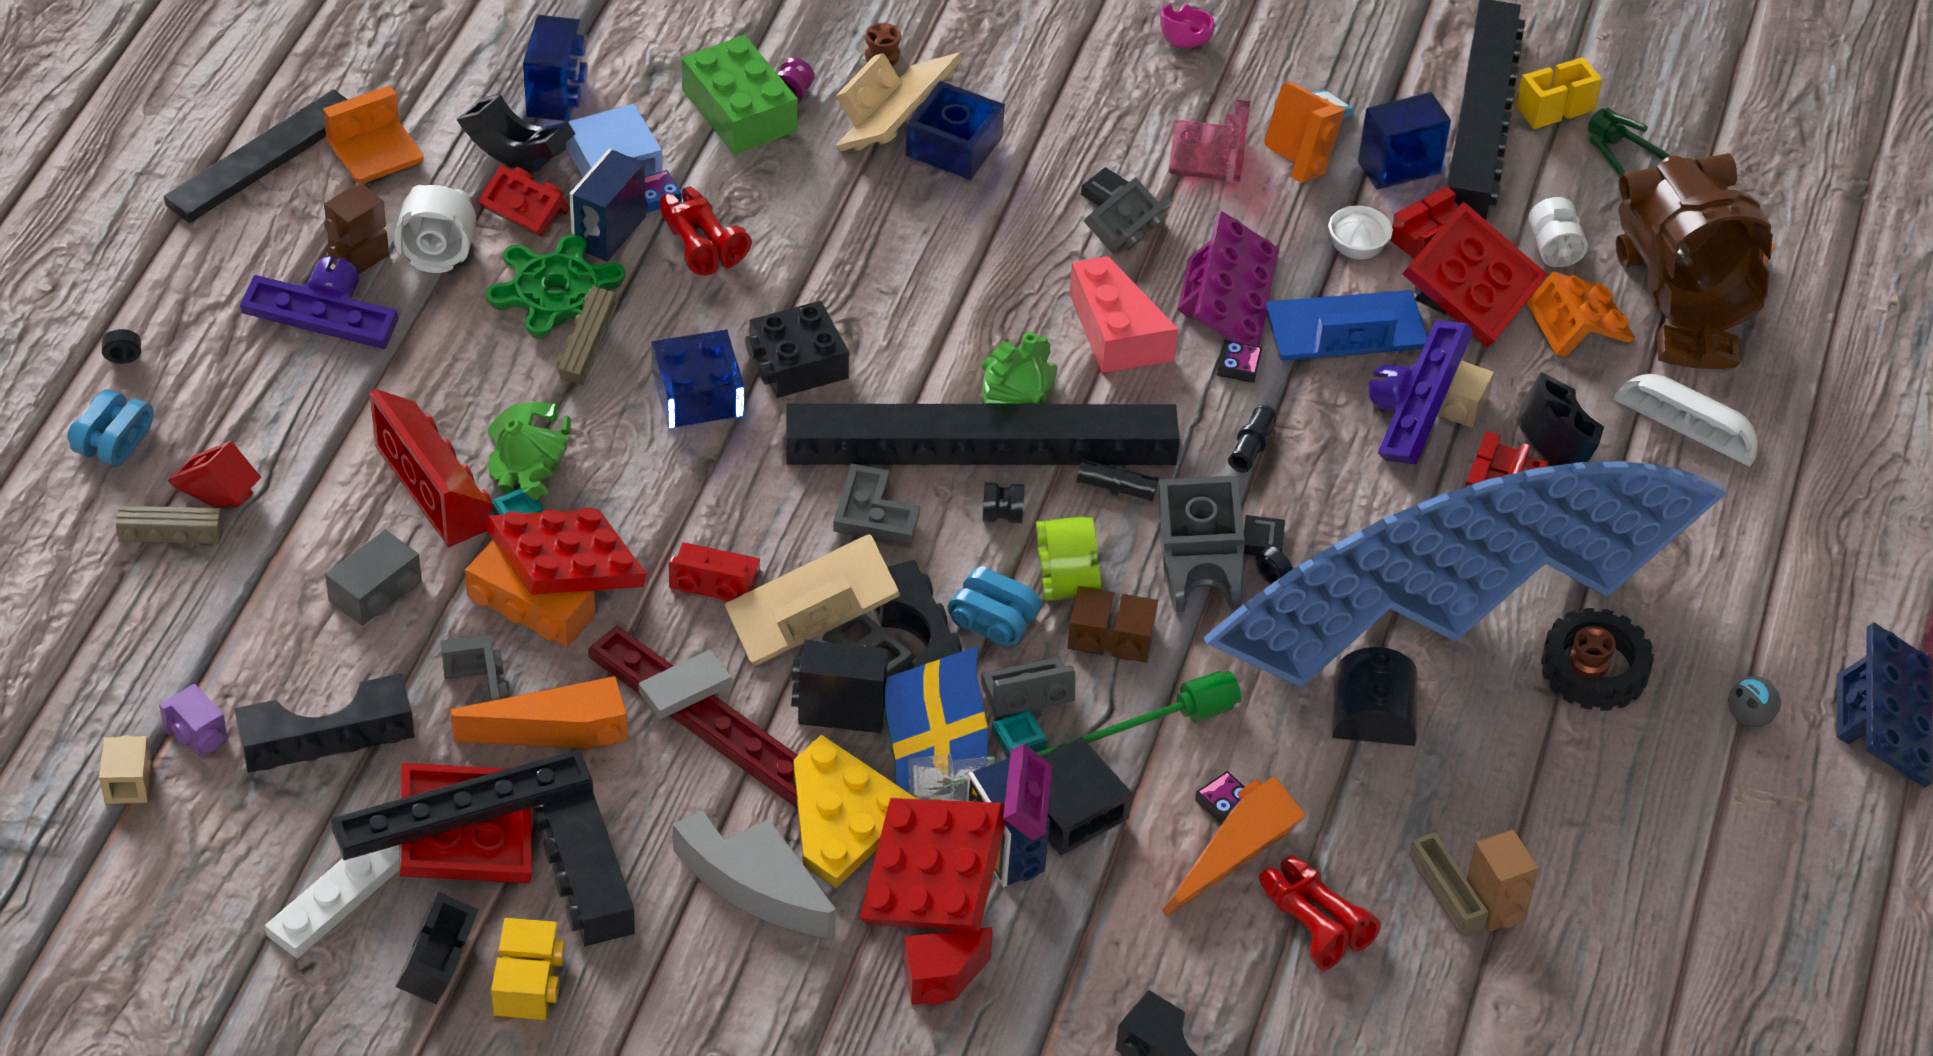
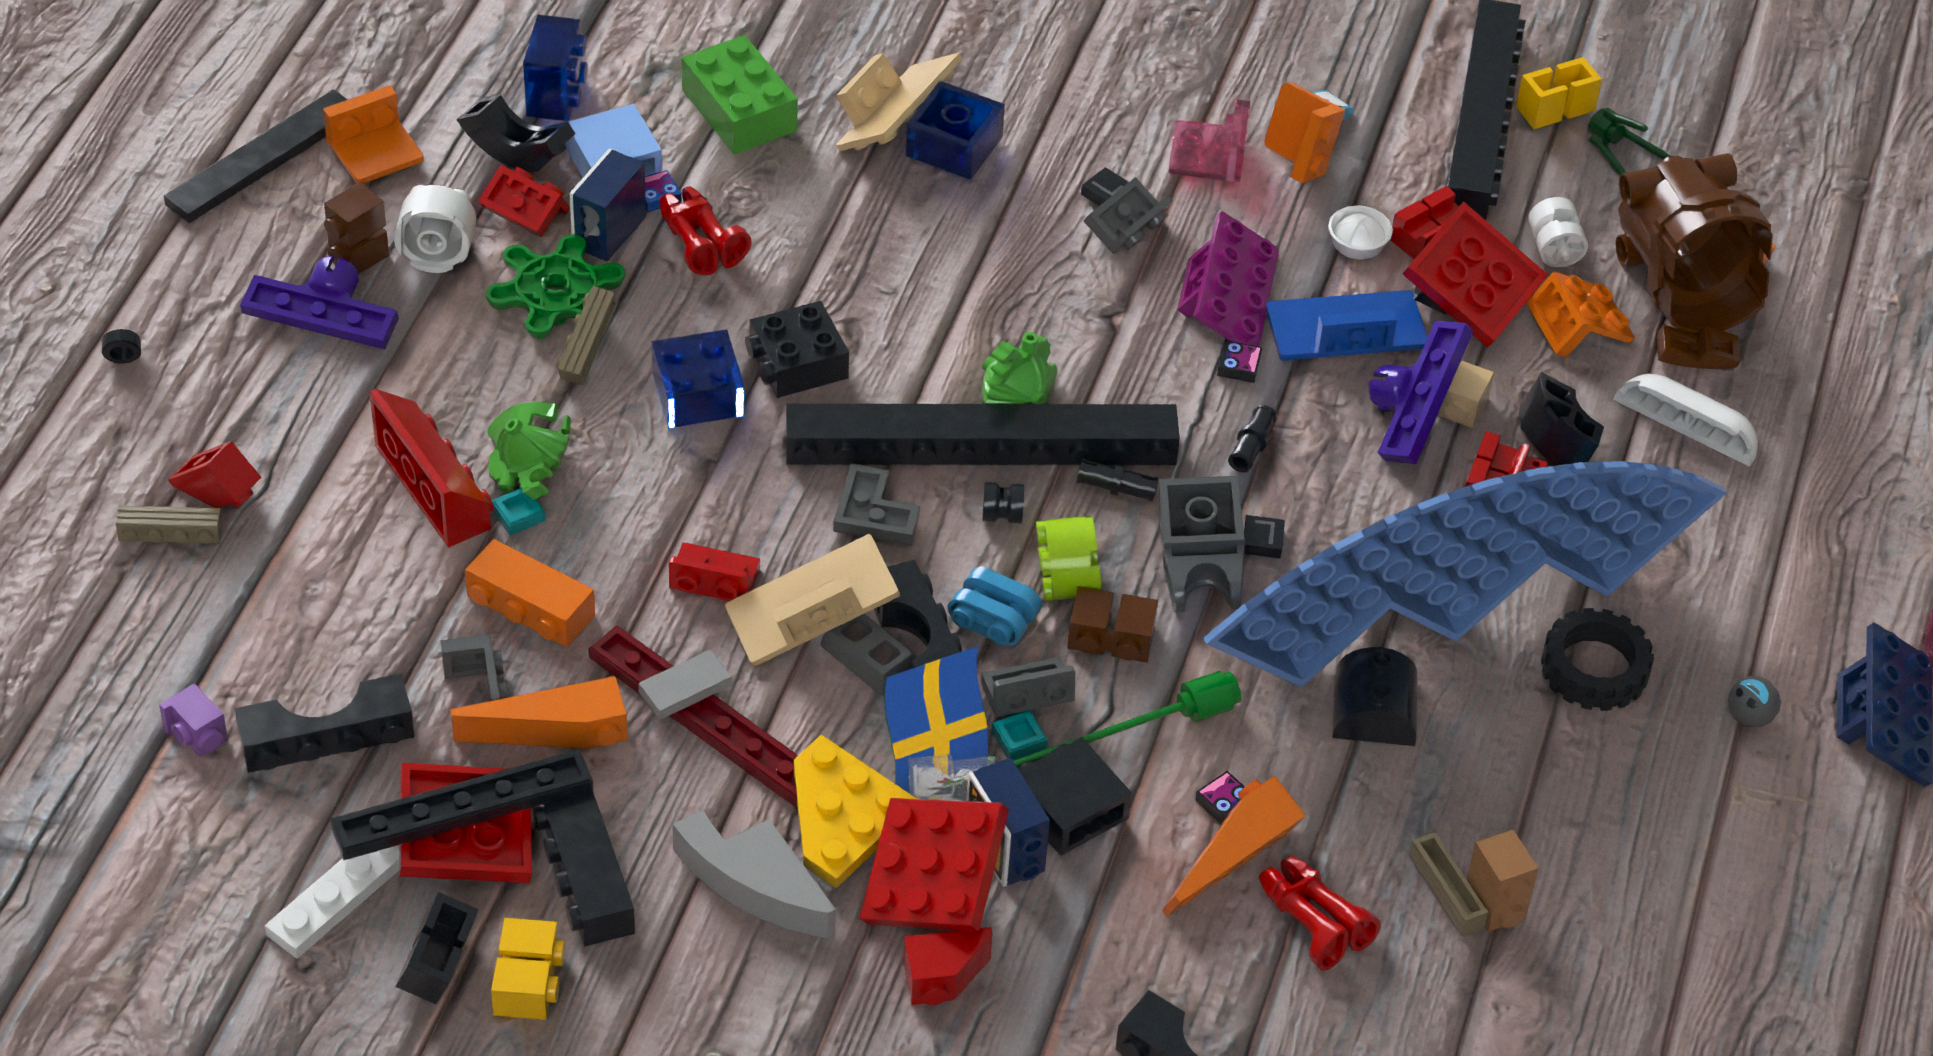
dark azure brick [67,389,154,467] -> none
tan brick [99,735,152,804] -> none
dark grey brick [325,529,422,626] -> none
red plate [486,508,647,595] -> none
magenta wheel [777,58,815,102] -> none
black brick [791,640,888,733] -> none
copper wheel [865,23,901,66] -> none
magenta plate [1003,744,1053,840] -> none
coral wedge [1069,256,1178,373] -> none
dark pink hair [1160,3,1215,48] -> none
black tile [1256,546,1293,584] -> none
clear blue brick [1358,92,1451,190] -> none
copper wheel [1569,626,1615,678] -> none

